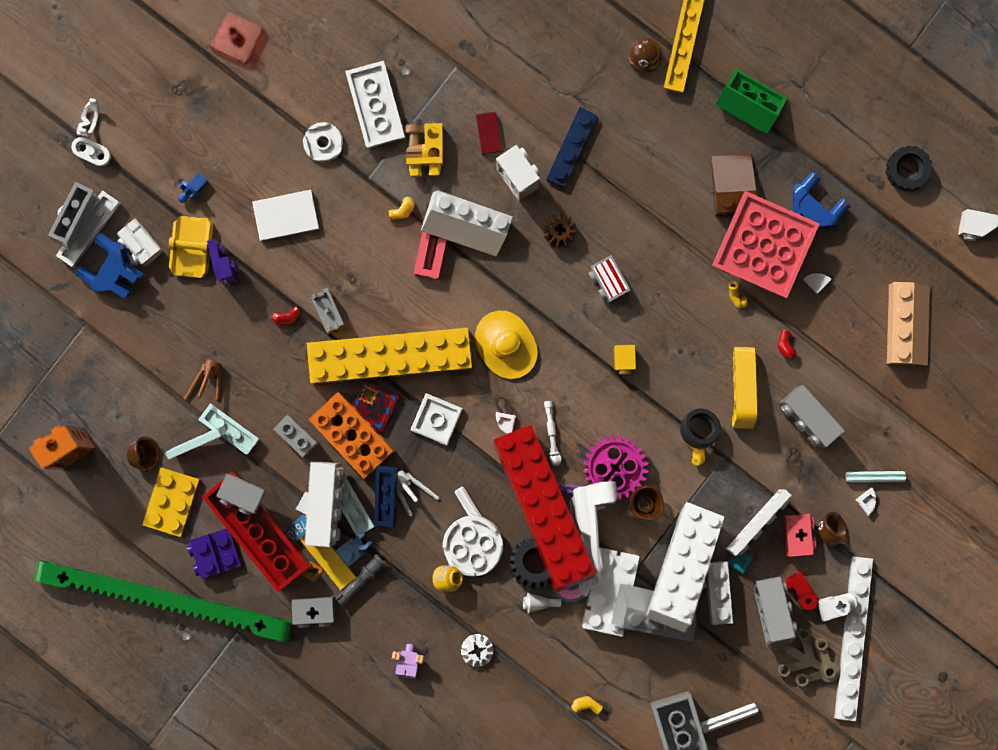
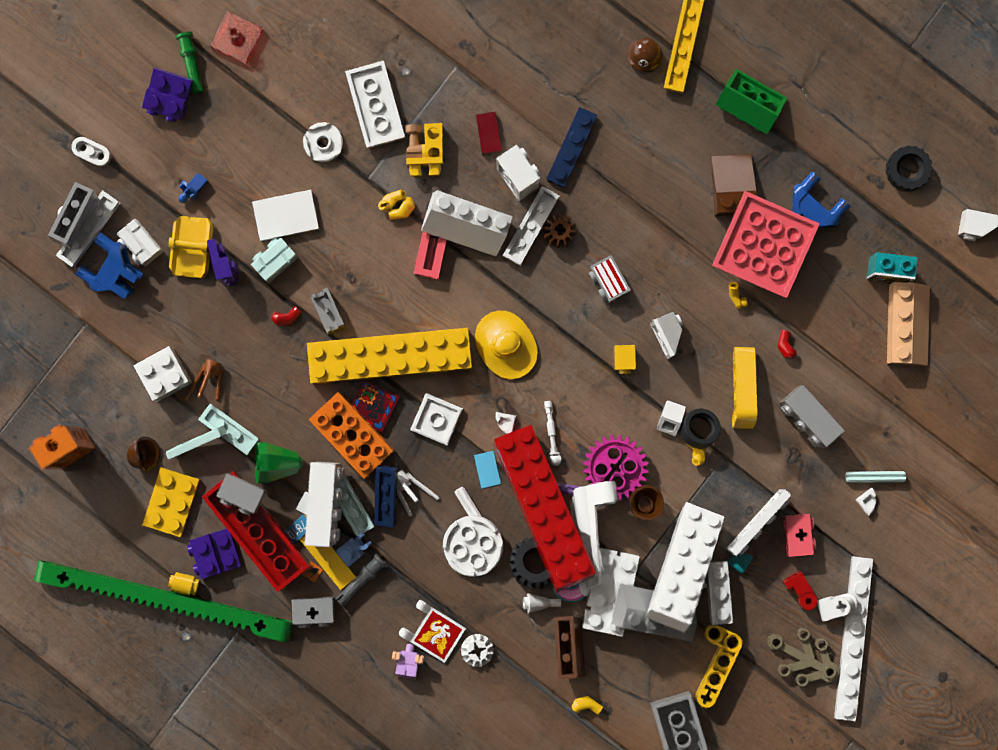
white helmet [77,98,99,137] -> none
light grey brick [273,415,319,457] -> none
yellow head [433,565,463,592] -> none
white axle [700,703,758,734] -> none
light grey brick [753,577,797,648] -> none
white tile [803,273,831,294] -> none
reddish brown helmet [818,512,847,547] -> none
none -> white brick [134,346,192,402]
none -> dark purple plate [142,68,193,122]
none -> yellow brick [168,572,200,596]
none -> green pin [175,32,204,94]
none -> light aqua brick [251,238,299,284]
none -> green cone [255,442,302,483]
none -> yellow arm [378,189,406,212]
none -> flag [399,600,466,663]
none -> medium azure sticker [474,451,501,489]
none -> white plate [503,186,560,266]
none -> reddish brown brick [554,615,585,679]
none -> white slope [650,312,683,360]
none -> white brick [656,400,686,436]
none -> yellow beam [695,624,742,708]
none -> teal piece [867,252,918,282]

